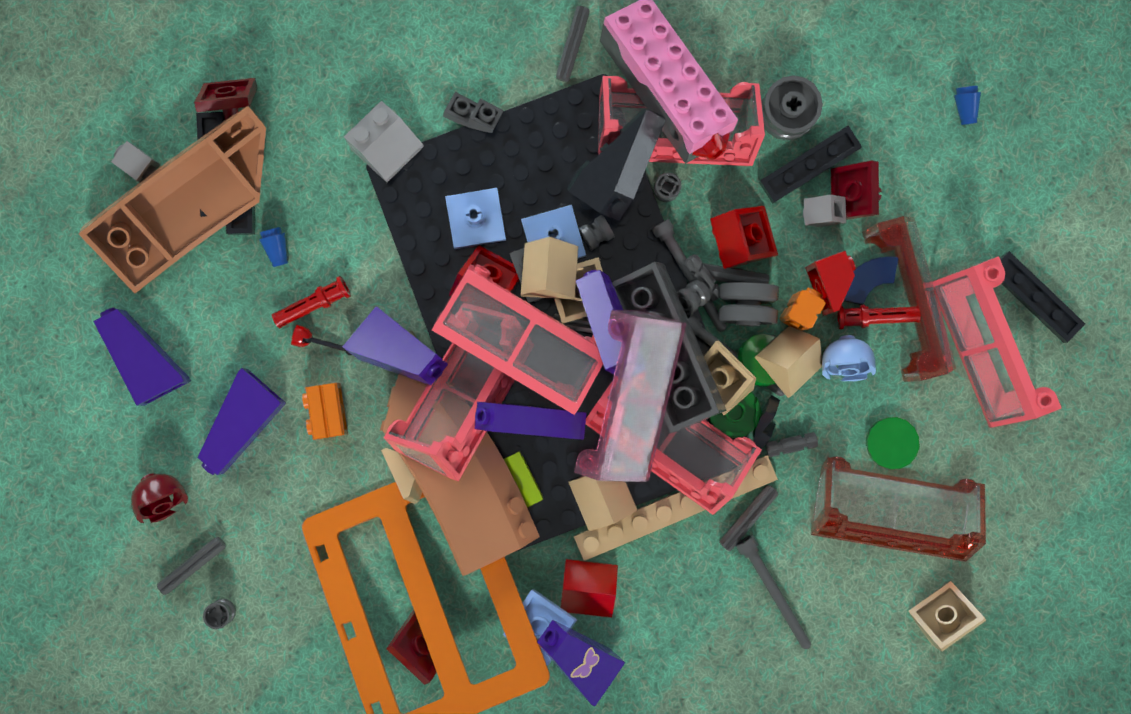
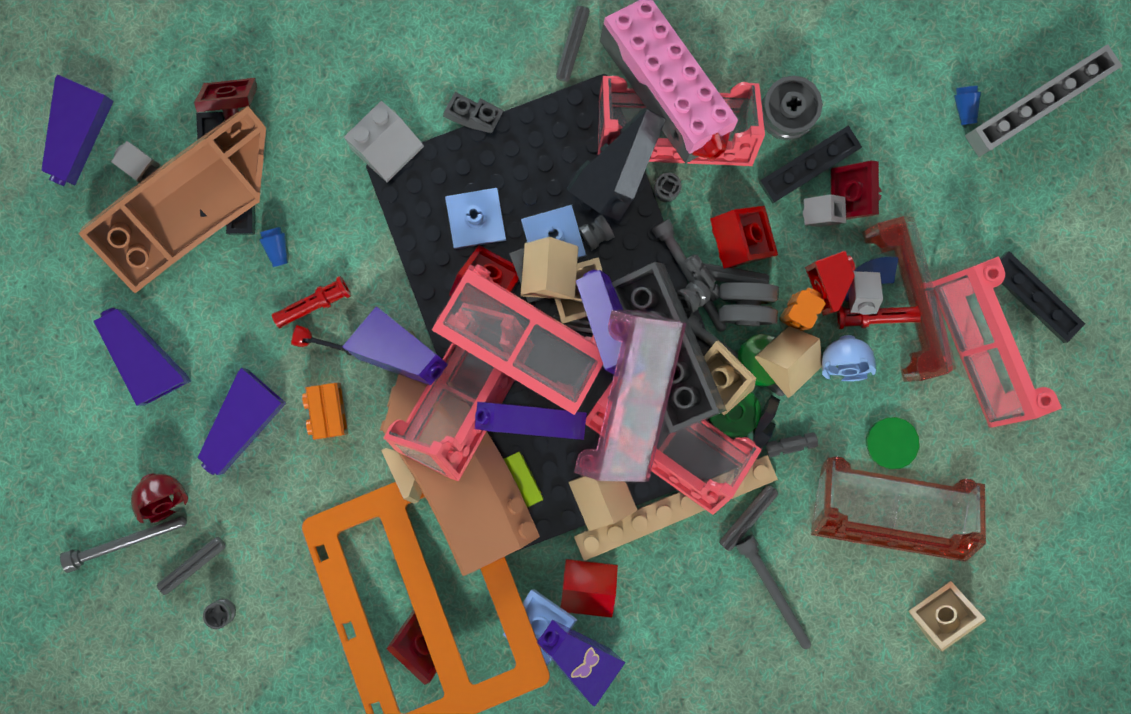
none -> dark purple slope [41,74,114,186]
none -> dark grey piece [60,517,187,573]
none -> light grey brick [848,271,883,315]
none -> light grey brick [965,44,1122,157]

